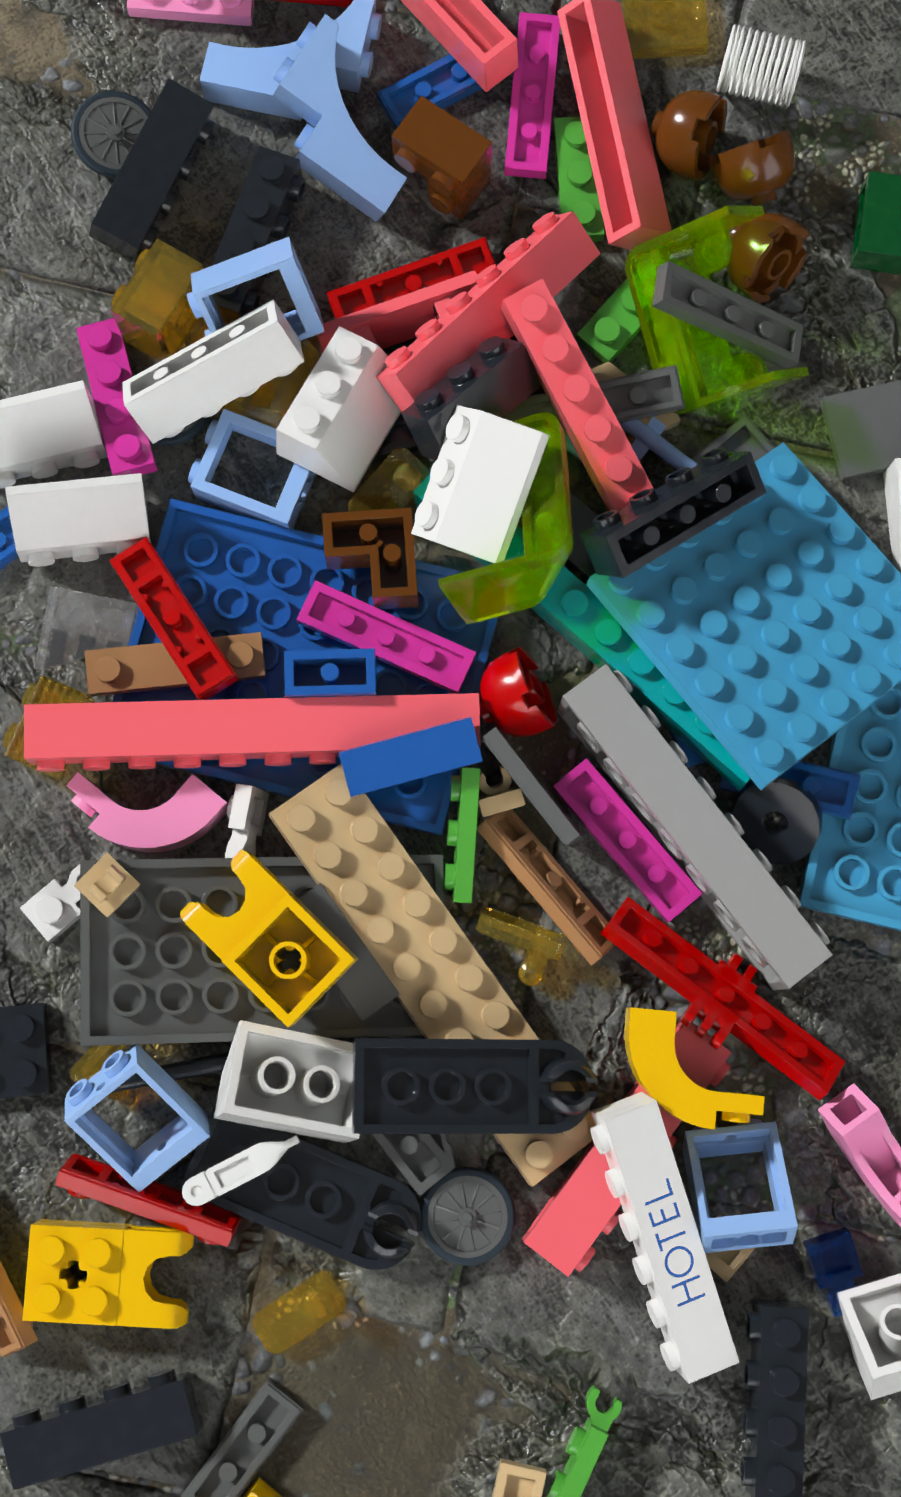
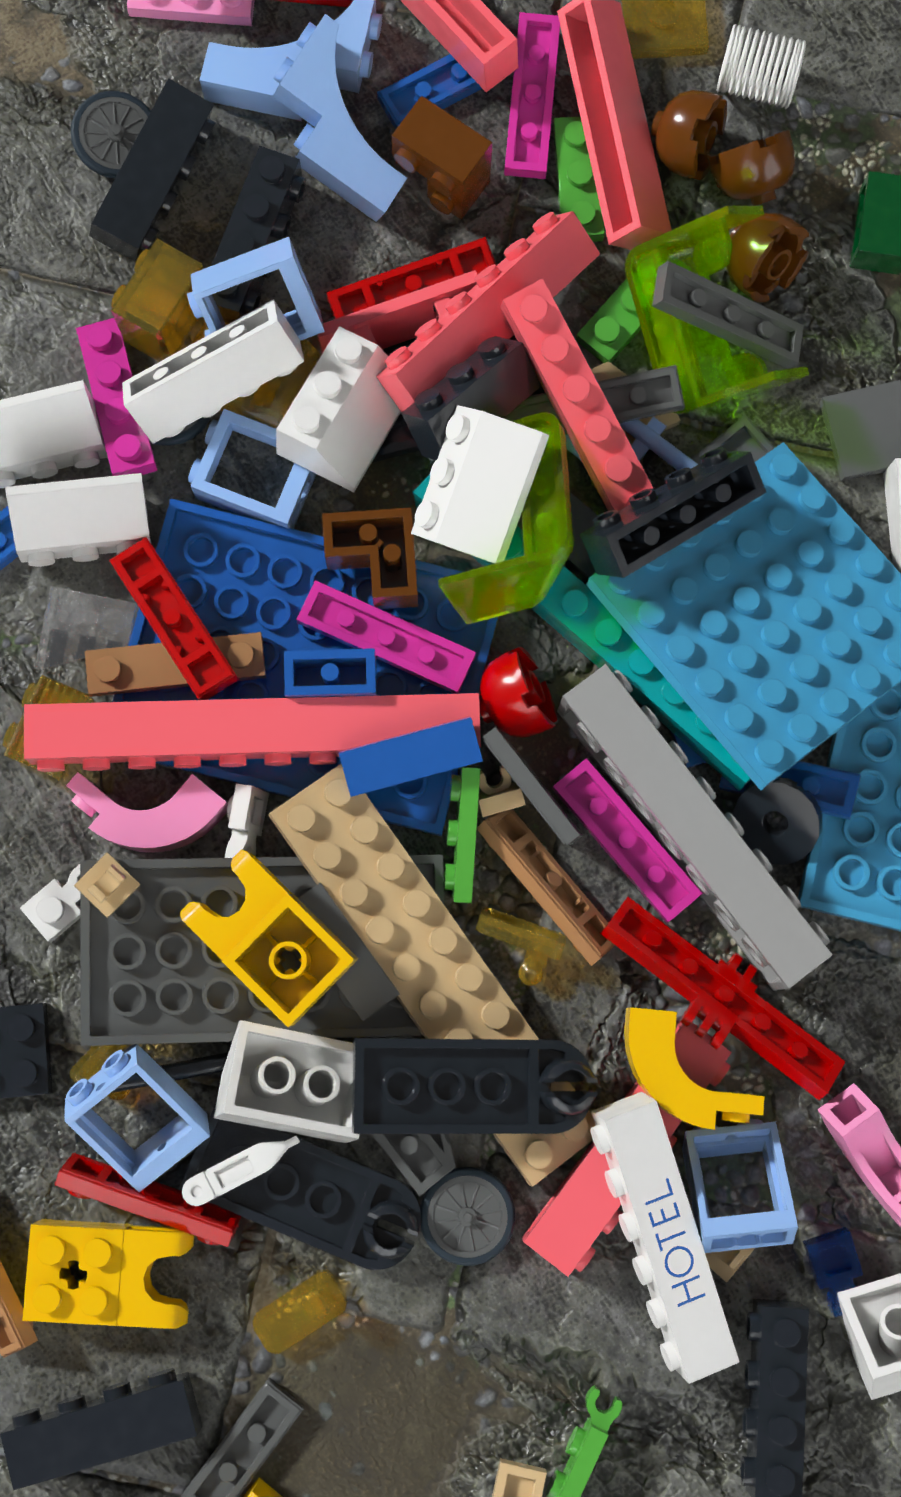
clear yellow piece [348,447,430,512] -> none

